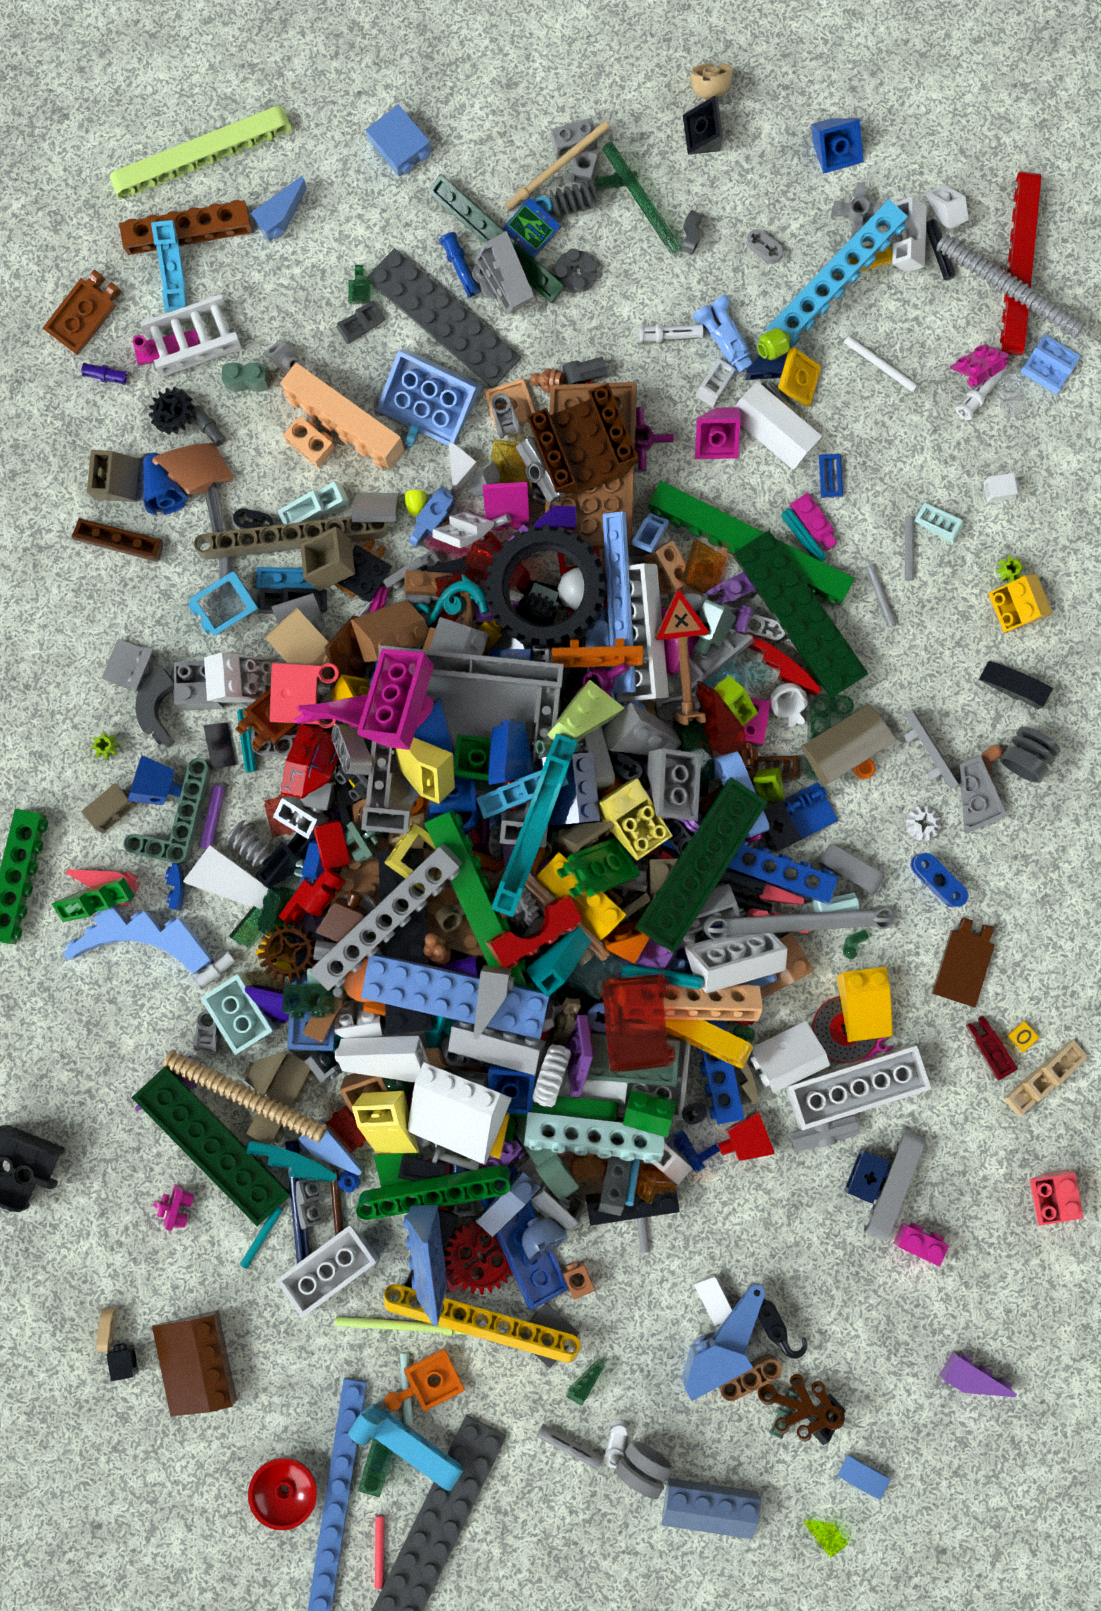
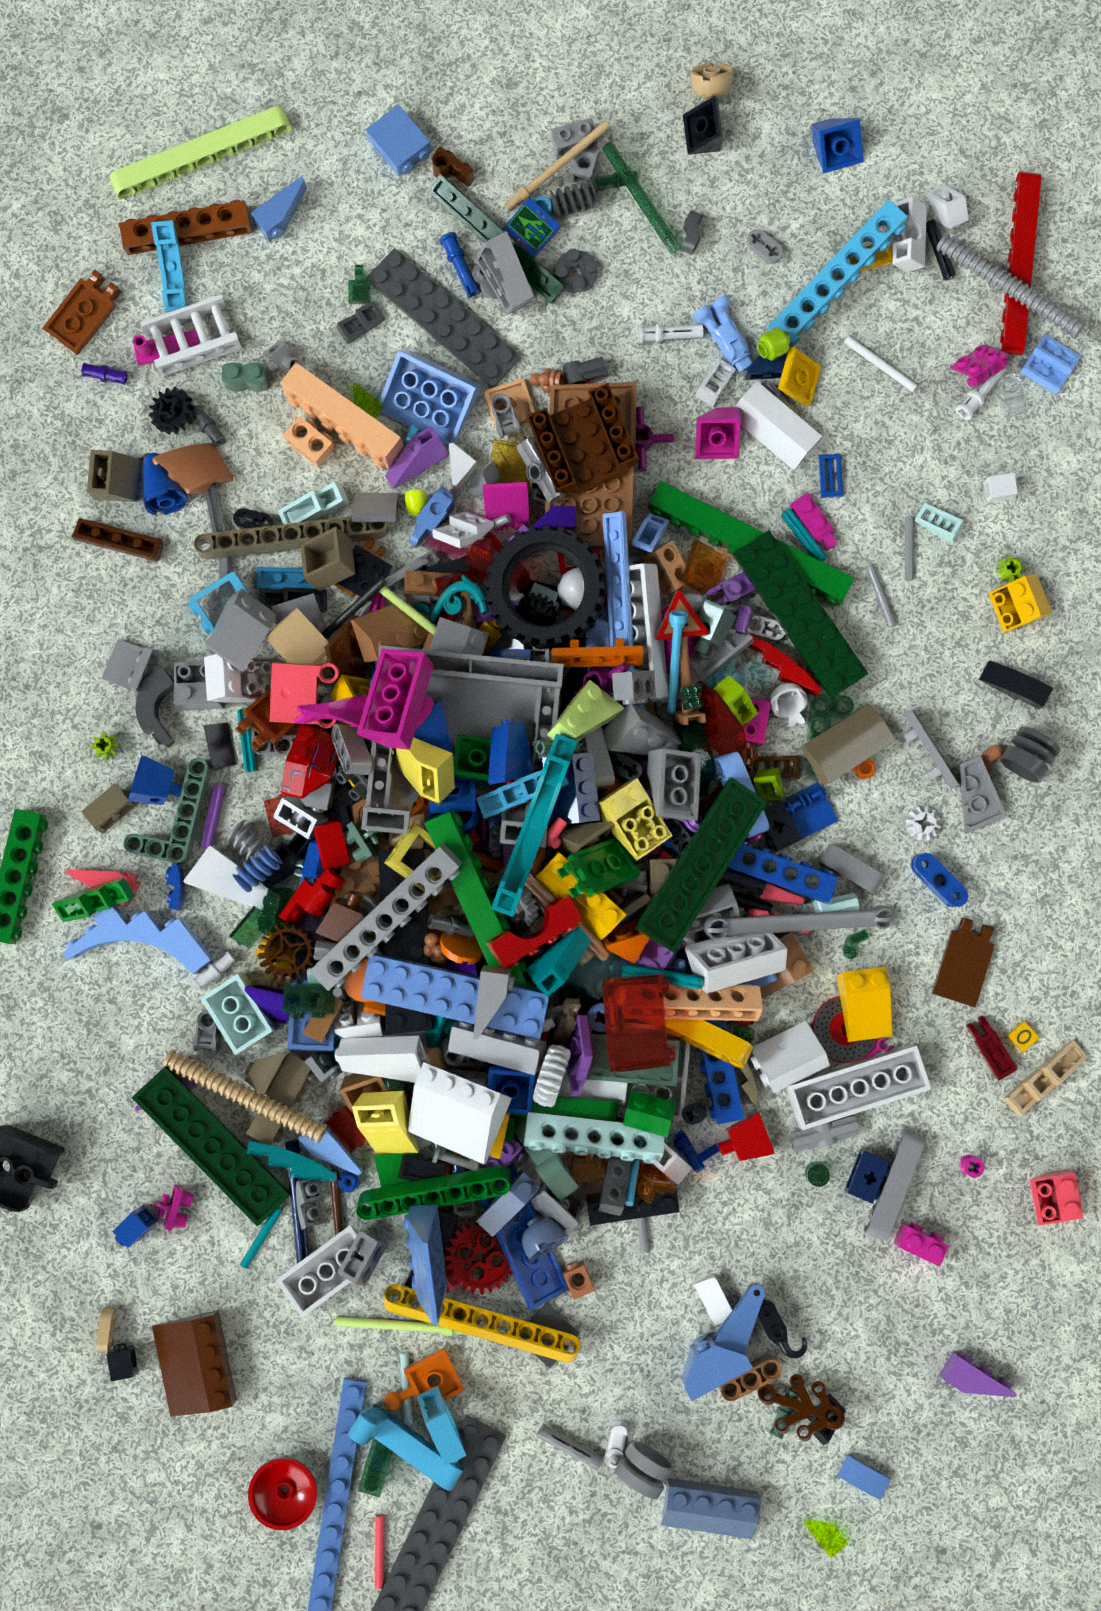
clear green slope [566,1358,604,1406] -> none
light grey pin [831,182,884,238] -> none
none -> blue brick [112,1205,158,1248]
none -> light grey slope [206,589,277,672]
none -> medium blue piece [233,844,283,892]
none -> pearl dark grey bar [321,577,387,640]
none -> light grey brick [337,1230,388,1286]
none -> clear neon green tile [353,382,385,419]
none -> yellowish green bar [379,586,437,635]
none -> medium lavender slope [385,426,448,489]
none -> medium azure window [417,1386,466,1466]
none -> dark grey pin [427,914,474,938]
none -> reddish brown plate [432,147,474,187]
none -> orange tile [439,932,483,965]
none -> coral arm [546,817,568,849]
none -> light grey brick [612,671,656,705]
none -> medium azure piece [667,610,688,714]
none -> clear green wheel [679,684,705,710]
none -> clear green wheel [804,1162,830,1187]
none -> dark pink bush [959,1155,985,1178]

